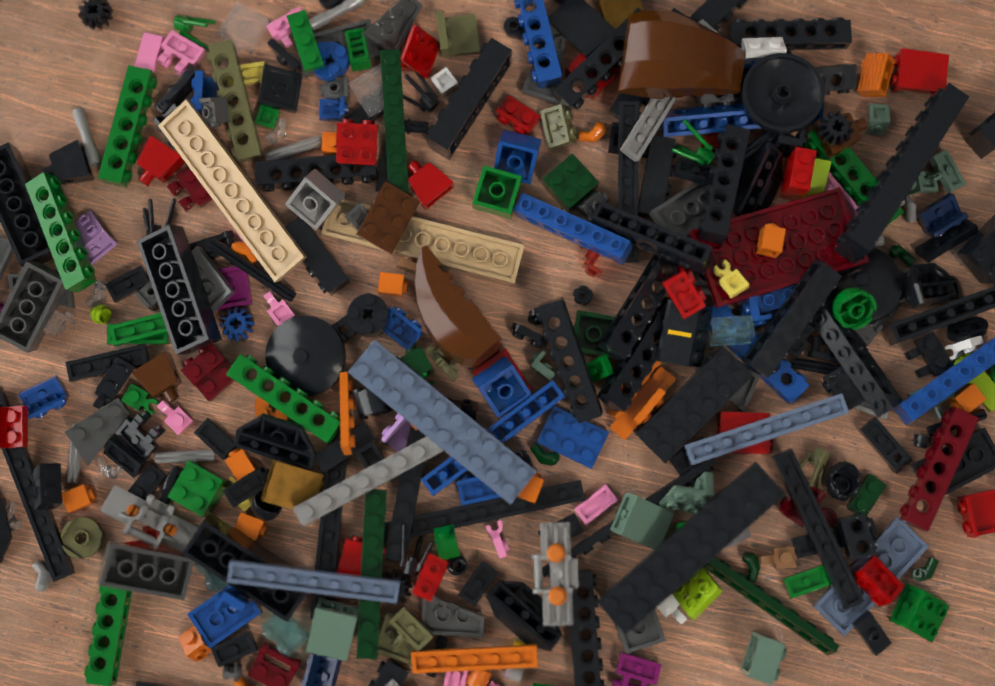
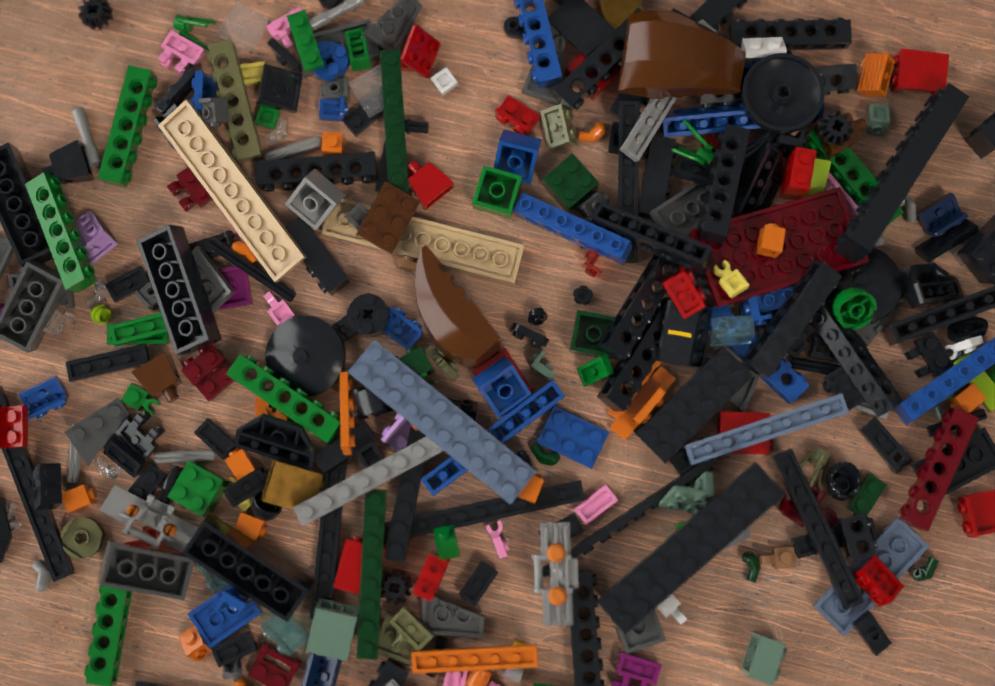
black hinge [92,355,136,409] -> none
bright pink tile [135,32,164,74] -> none
red torso [137,135,185,187] -> none
black plant [143,198,176,236] -> none
bright pink plate [157,400,194,435] -> none
blue gear [220,307,255,342] -> none
sand blue plate [227,559,400,603] -> none
red bracket [336,119,379,165] -> none
orange brick [377,272,409,298] -> none
black plant [400,524,434,576] -> none
black plant [403,72,440,113] -> none
black brick [426,37,512,160] -> none
olive bracket [436,11,480,58] -> none
black plate [447,555,467,576] -> none
blue bracket [456,474,501,505] -> none
black wedge [486,580,563,651] -> none
black brick [536,296,603,423] -> none
sand green panel [610,492,674,550] -> none
lime plate [672,566,723,620] -> none
dark green plate [704,557,839,656] -> none
green plate [782,565,830,599] -> none
dark green arm [889,244,916,267] -> none
green bracket [889,583,949,643] -> none
sand green bracket [907,171,938,196] -> none
black plate [911,434,932,449] -> none
sand green plate [927,150,966,194] -> none

